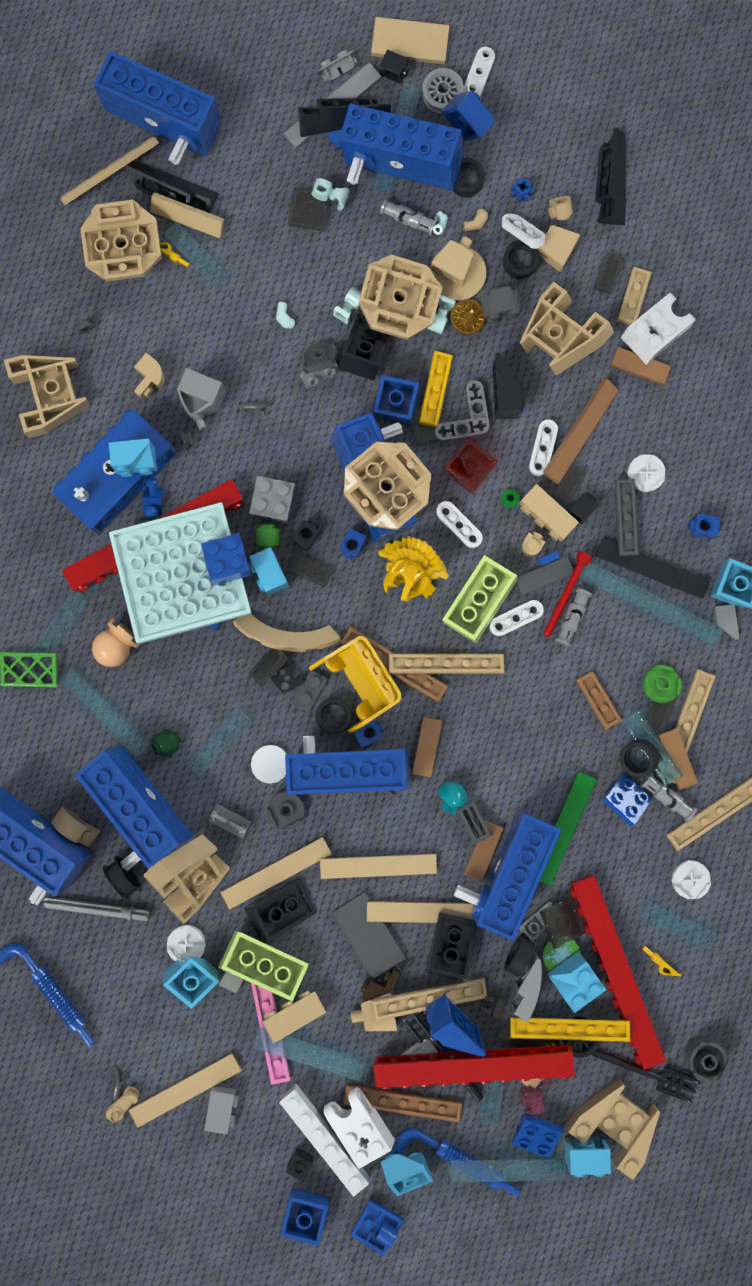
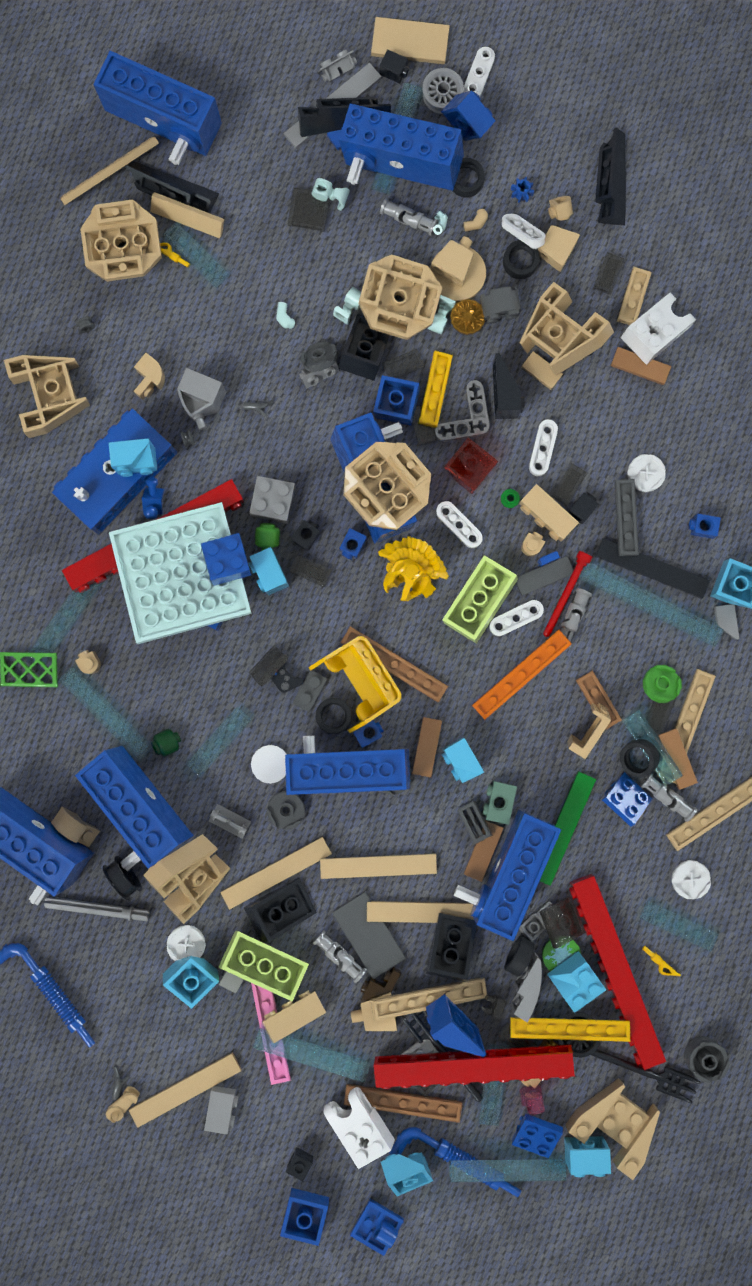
light nougat tile [91,618,140,668] -> none
tan tile [233,614,340,652] -> none
white brick [279,1083,369,1197] -> none
tan tile [389,654,504,674] -> none
teal piece [438,781,468,814] -> none
medium nougat tile [543,379,619,484] -> none
none -> tan plate [75,650,101,674]
none -> light grey piece [312,930,367,983]
none -> medium azure slope [441,737,484,783]
none -> orange tile [472,630,572,720]
none -> sand green brick [482,781,517,825]
none -> tan tile [521,351,563,390]
none -> tan panel [567,703,611,759]

